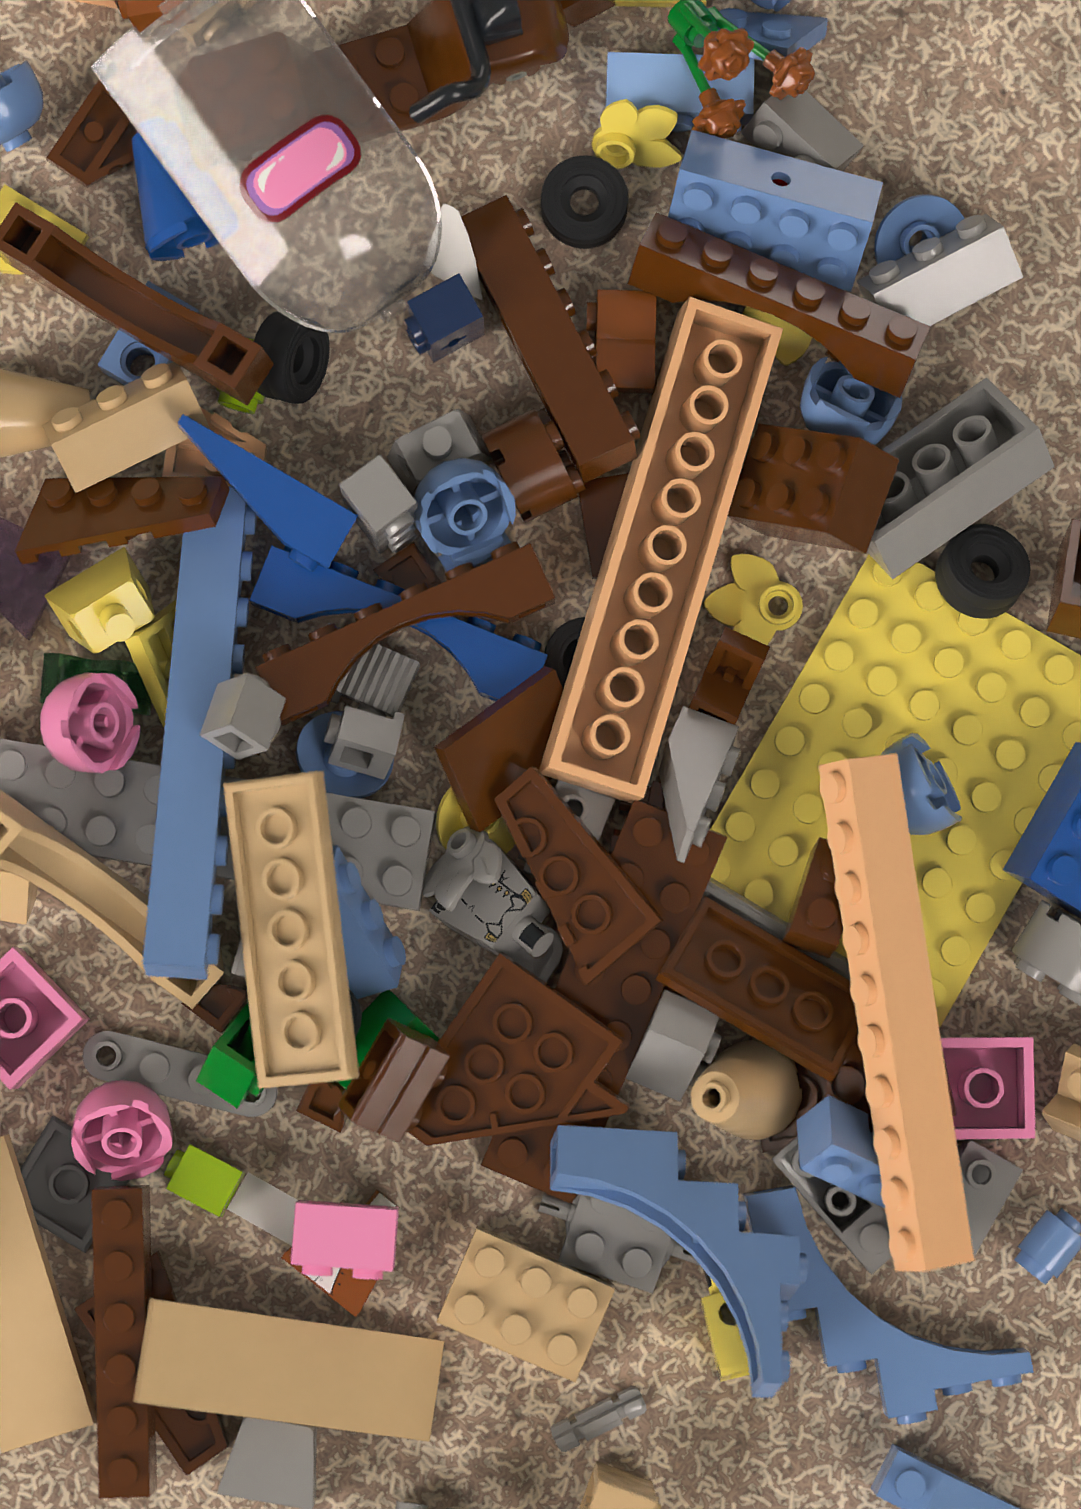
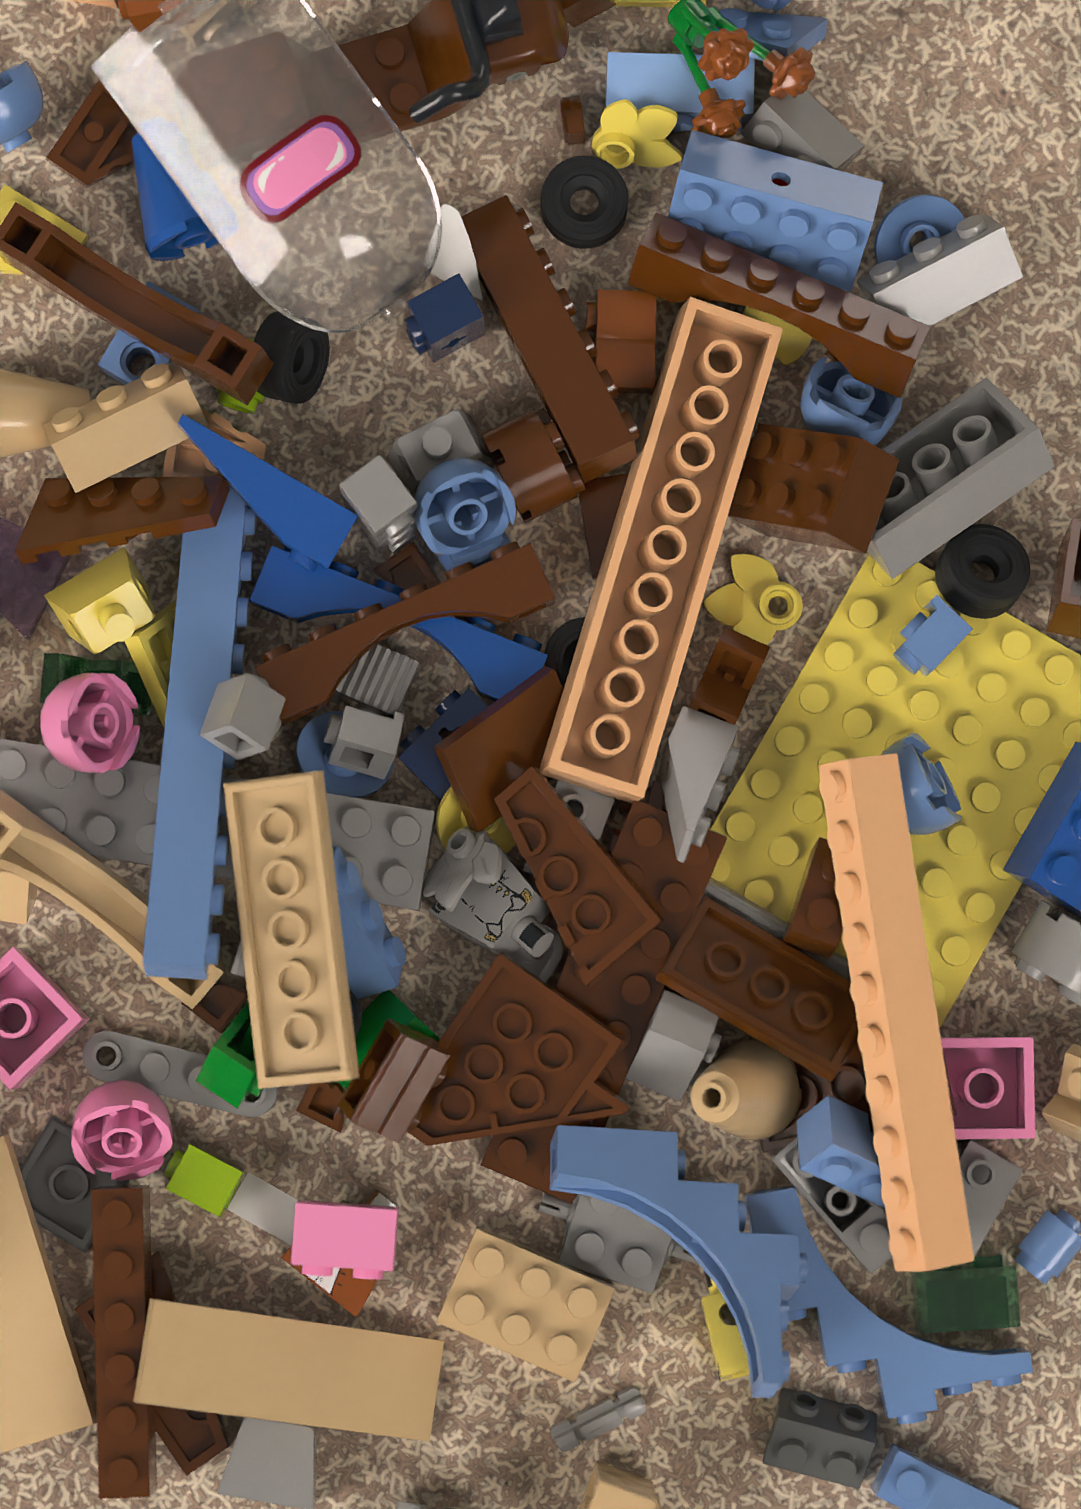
none -> dark blue brick [398,688,488,802]
none -> reddish brown tile [560,96,585,145]
none -> dark grey bracket [763,1388,877,1489]
none -> medium blue brick [893,595,973,677]
none -> clear green brick [911,1254,1021,1333]

